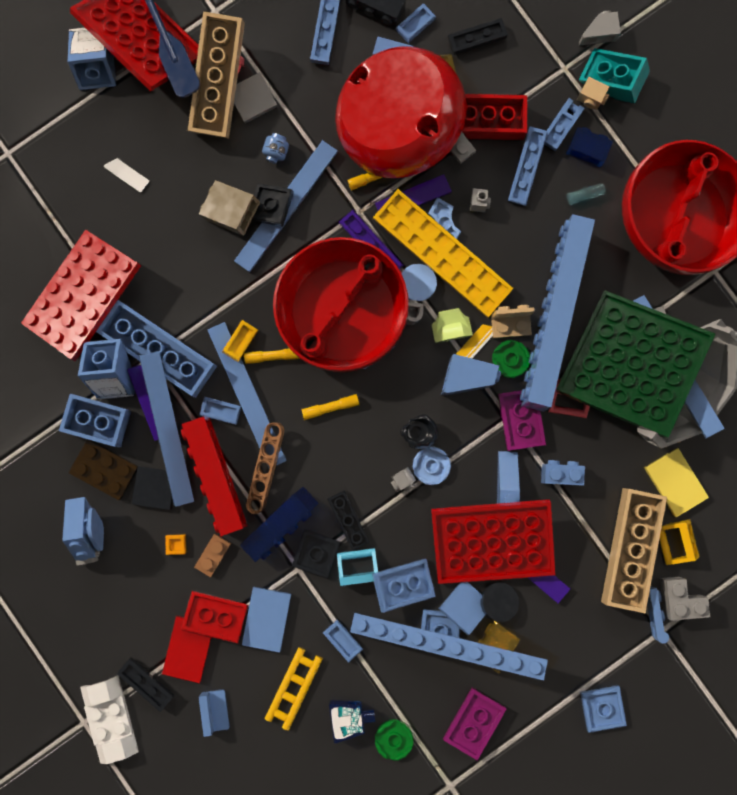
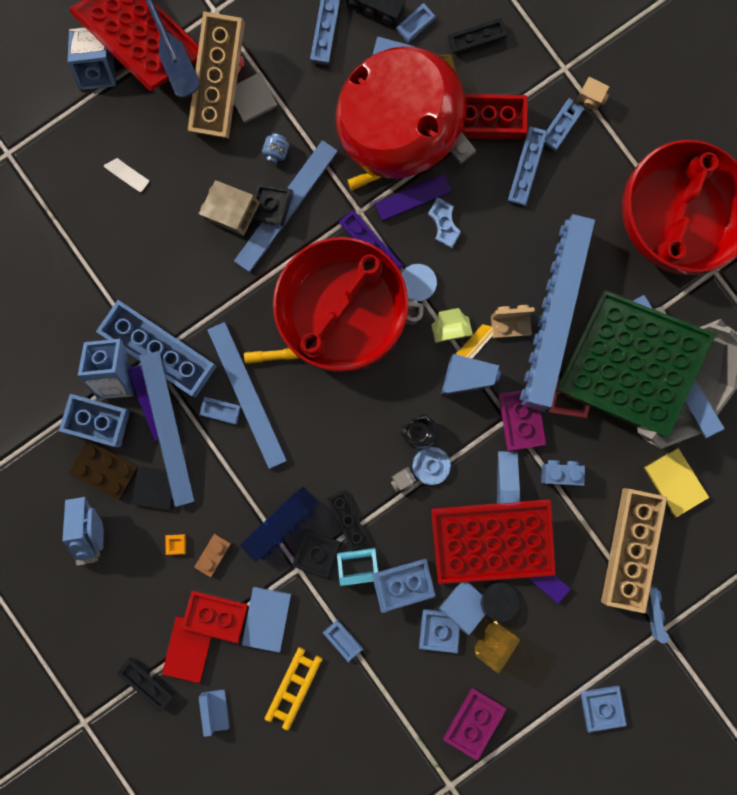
plate [21,230,141,362] -> none
white piece [80,676,139,764] -> none
red brick [181,416,248,536] -> none
yellow tile [222,320,258,362] -> none
medium nougat beam [246,422,284,514] -> none
yellow piece [301,394,360,420] -> none
torso [329,700,375,743] -> none
medium blue plate [350,613,548,681] -> none
yellow plate [373,189,513,318] -> none
green tile [375,719,413,760] -> none
light grey plate [470,188,491,212] -> none
green tile [492,340,530,378] -> none
clear blue brick [566,127,613,167] -> none
clear light blue axle [567,183,606,205] -> none
light grey slope [579,11,621,45] -> none
teal slope [579,48,650,103] -> none
yellow tile [659,519,700,565] -> none
light grey brick [660,577,710,621] -> none

